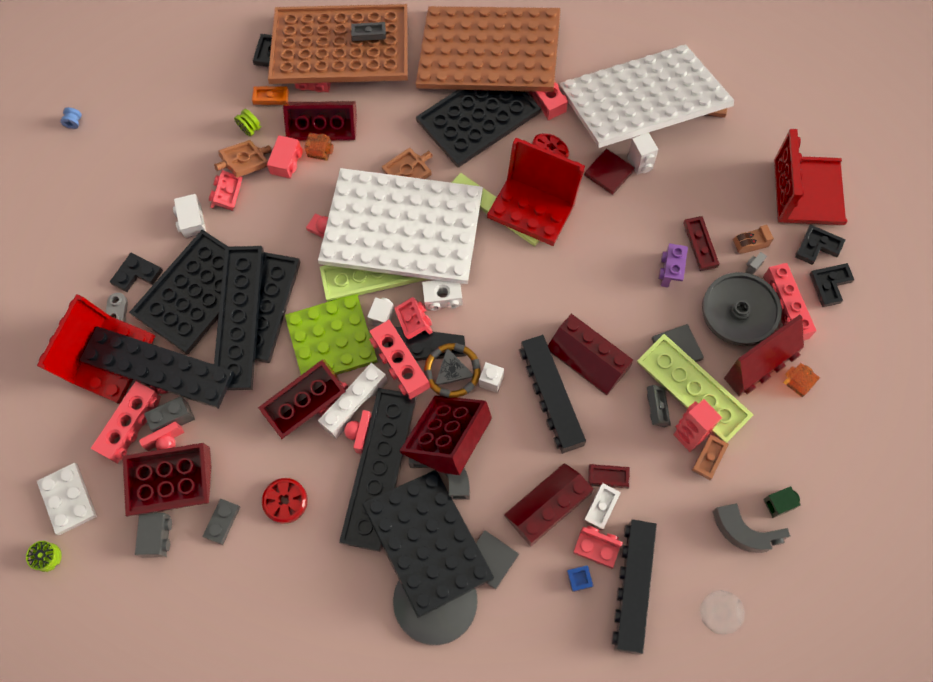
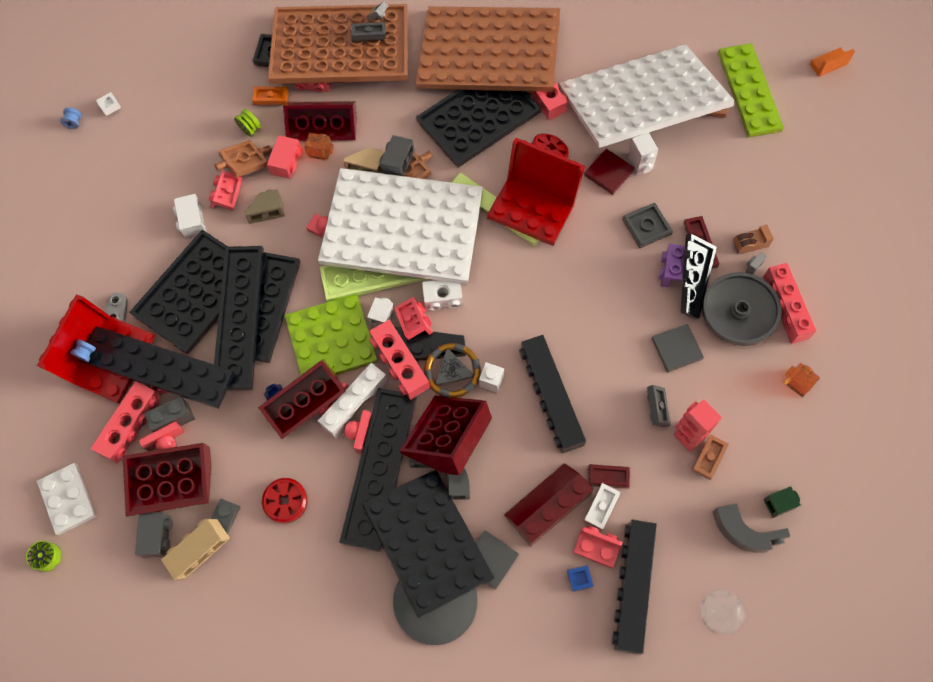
black plate [110,253,163,292] -> none
dark red slope [548,313,633,395] -> none
yellowish green plate [637,334,754,443] -> none
dark red slope [724,314,804,396] -> none
red bracket [774,129,848,225] -> none
black plate [795,224,846,265] -> none
black plate [810,263,855,308] -> none
none -> medium blue wheel [70,339,96,362]
none -> white plate [96,92,121,116]
none -> tan brick [161,519,230,580]
none -> dark tan slope [245,189,285,224]
none -> clear blue plate [264,383,283,400]
none -> tan slope [344,148,384,173]
none -> light grey plate [367,1,388,22]
none -> dark grey brick [379,135,415,176]
none -> dark grey tile [622,203,673,248]
none -> black wing [681,234,717,319]
none -> lime plate [718,43,784,138]
none -> orange panel [810,47,855,77]

